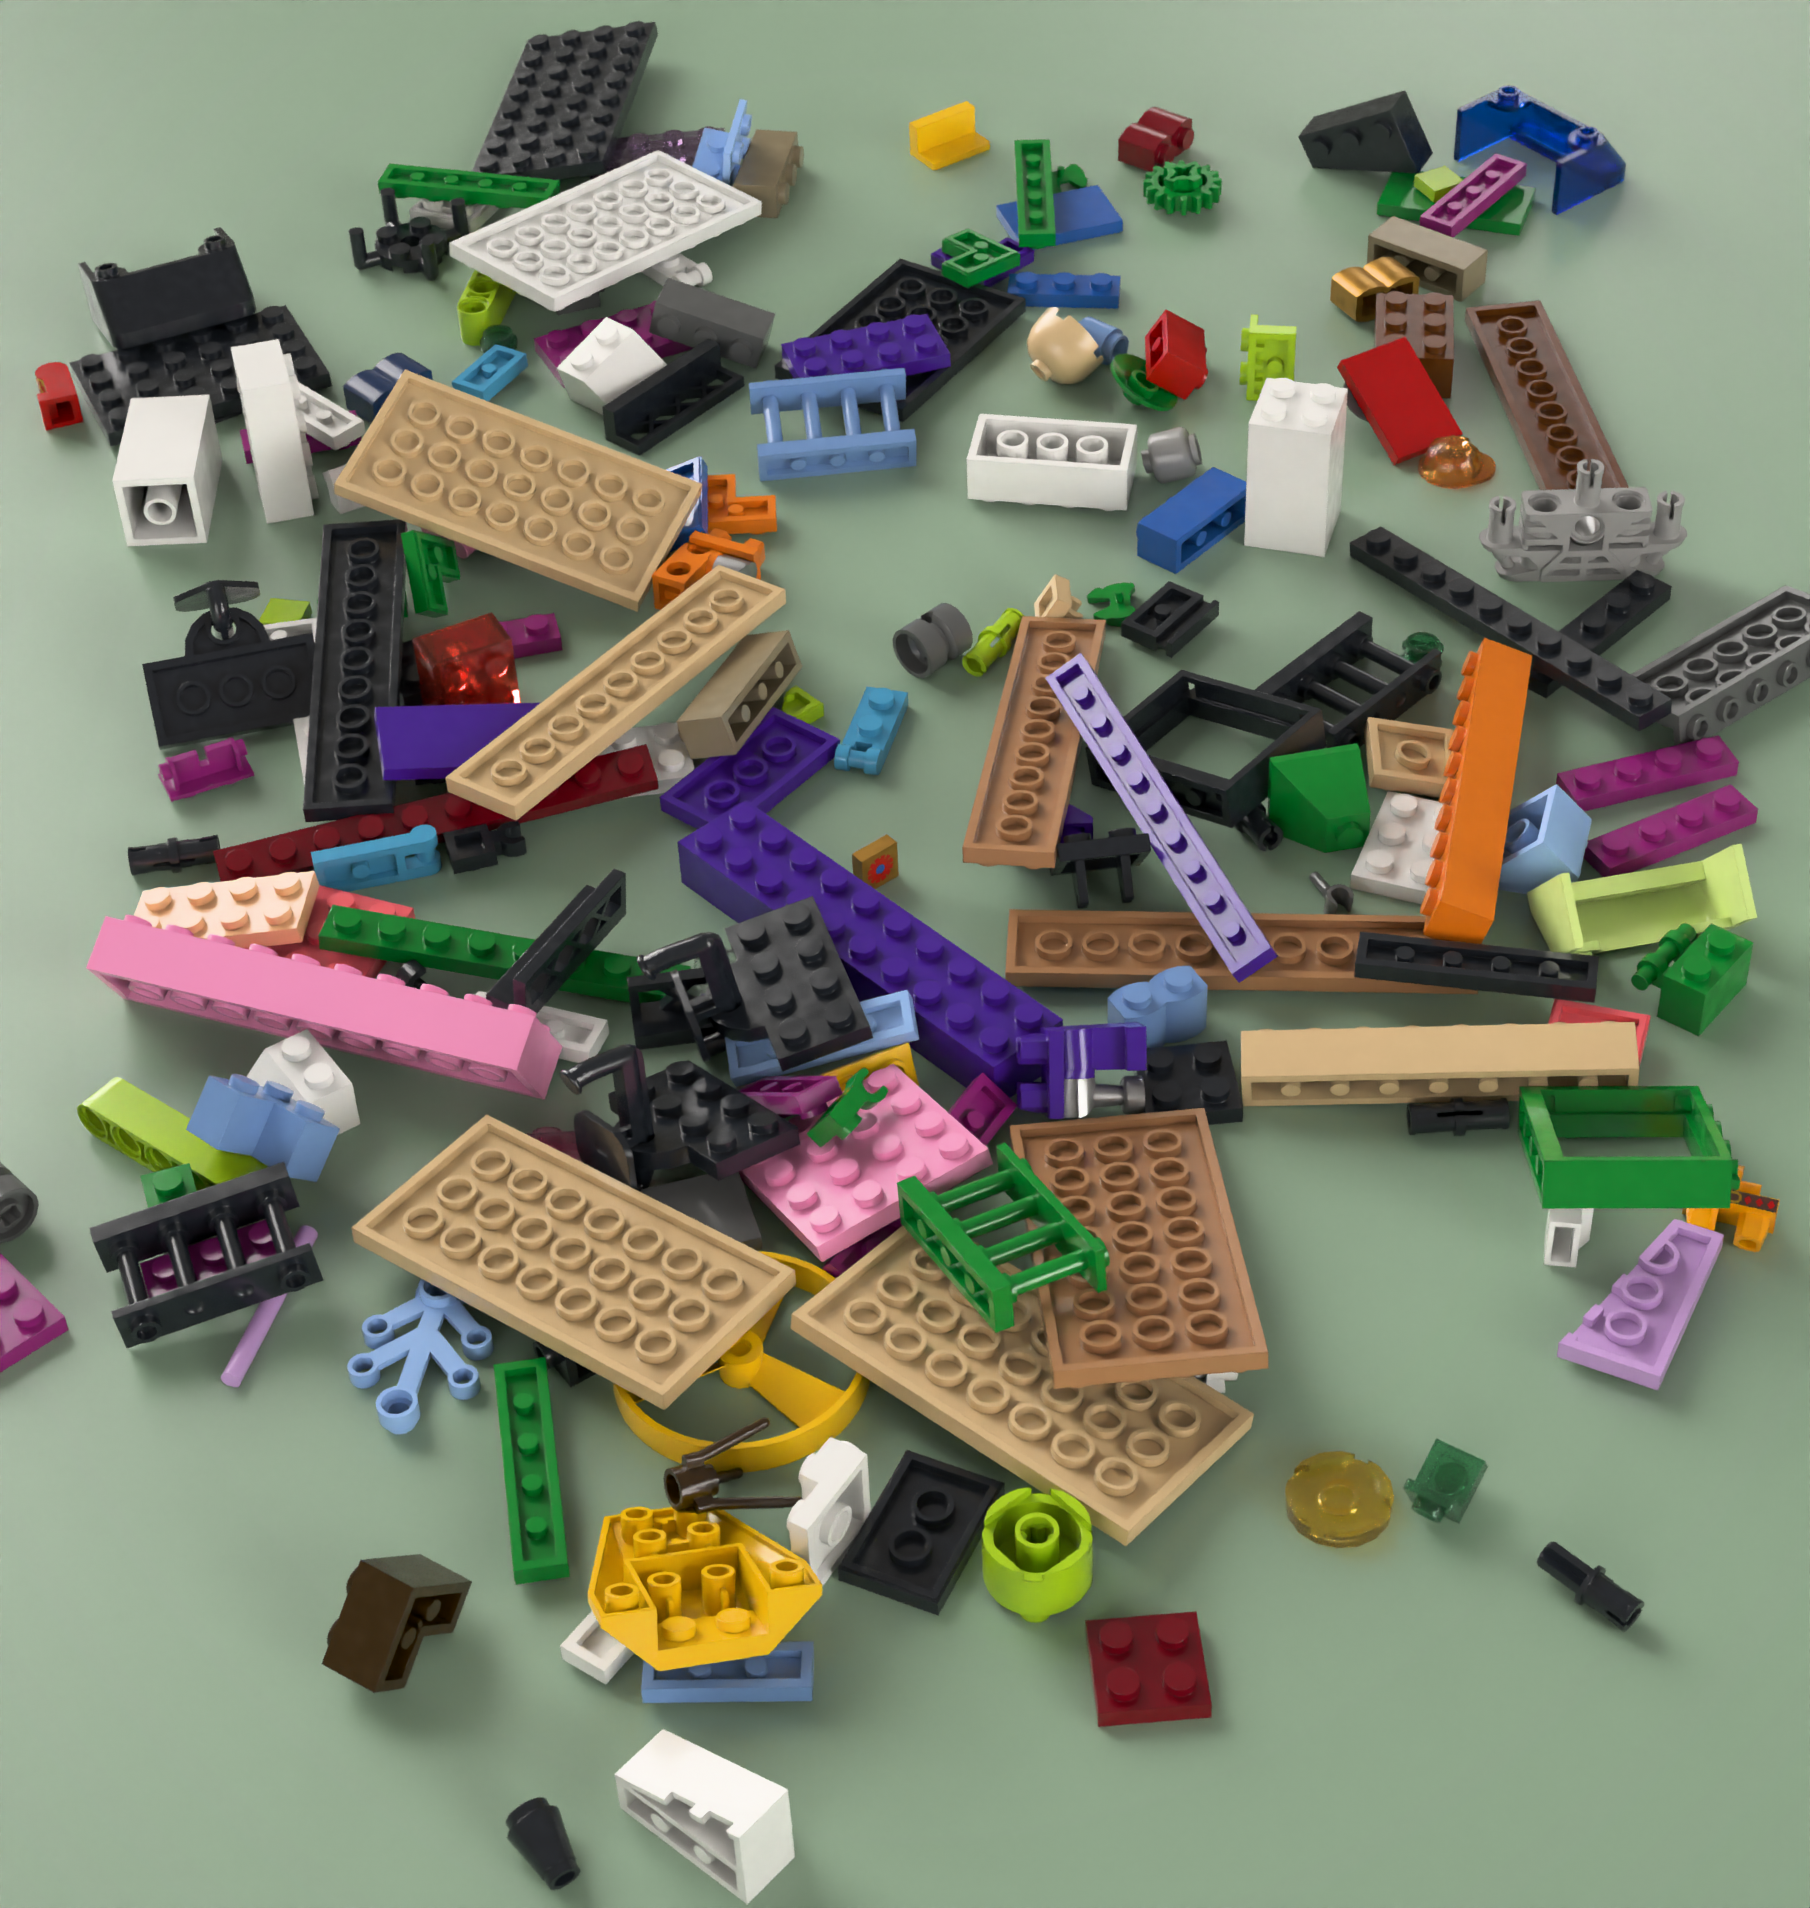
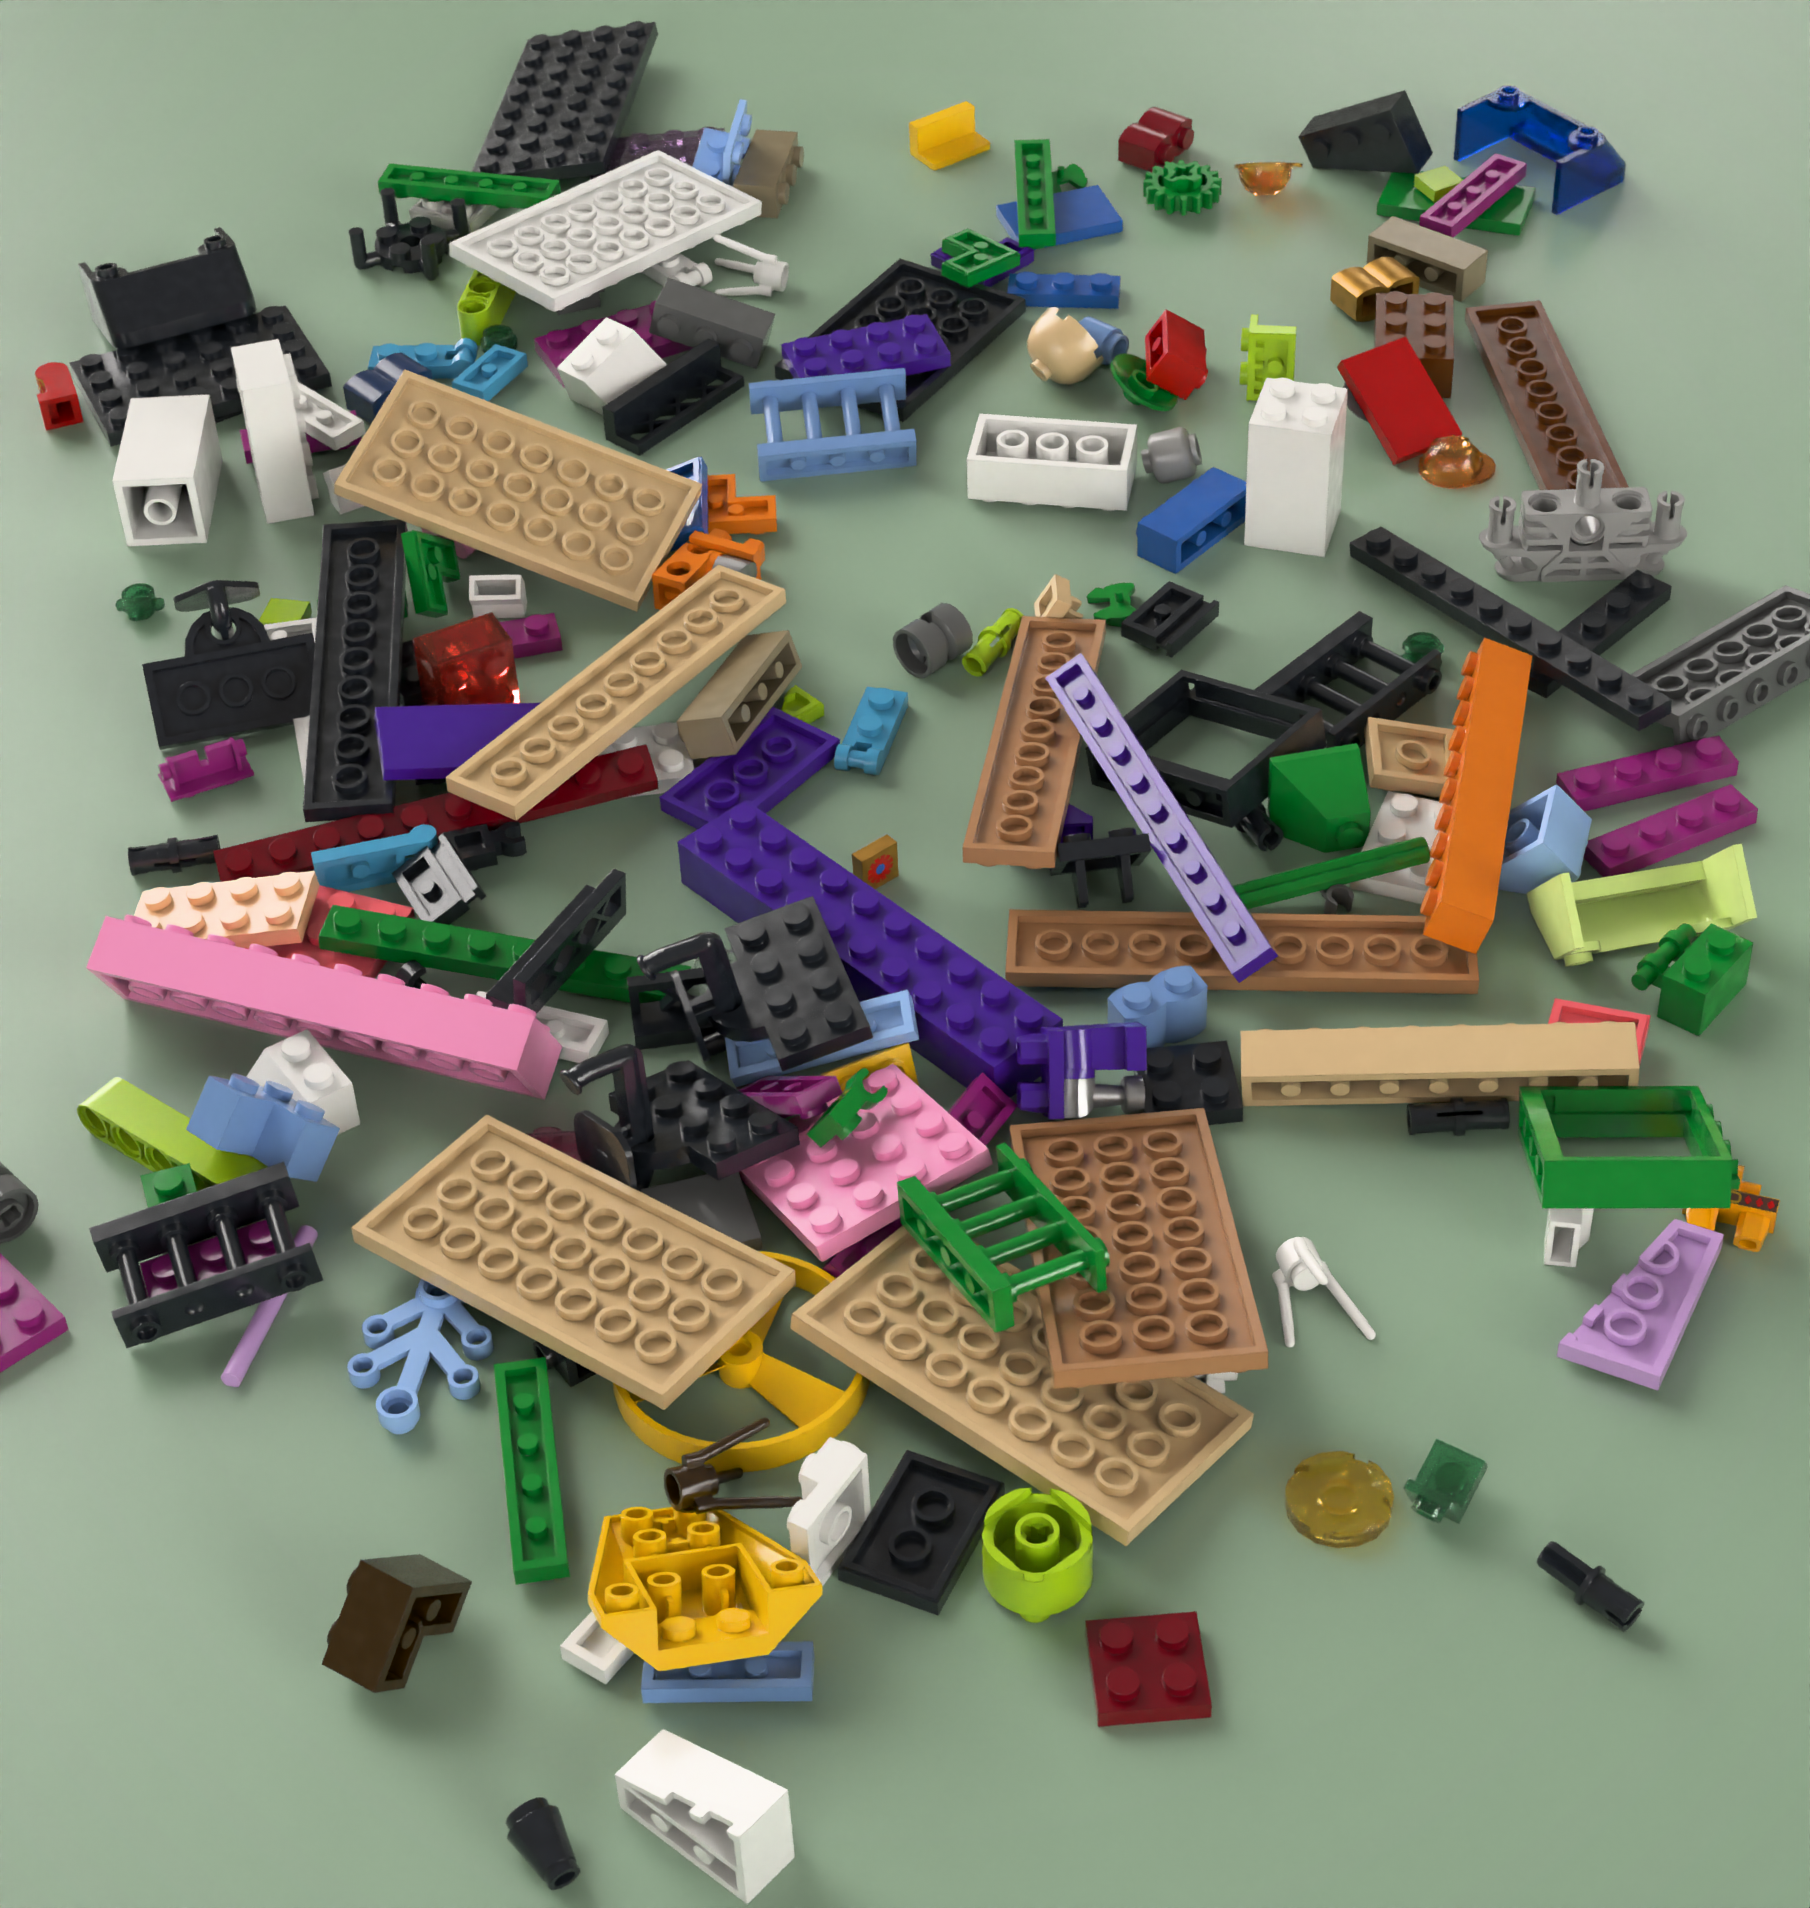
black plate [1354,932,1599,1003] -> none
none -> clear green plate [115,583,165,621]
none -> dark azure plate [368,338,478,379]
none -> plate [392,834,486,925]
none -> white piece [469,574,527,619]
none -> white plant [713,234,789,297]
none -> green axle [1233,837,1430,909]
none -> clear orange piece [1234,162,1303,196]
none -> white plant [1272,1237,1376,1348]

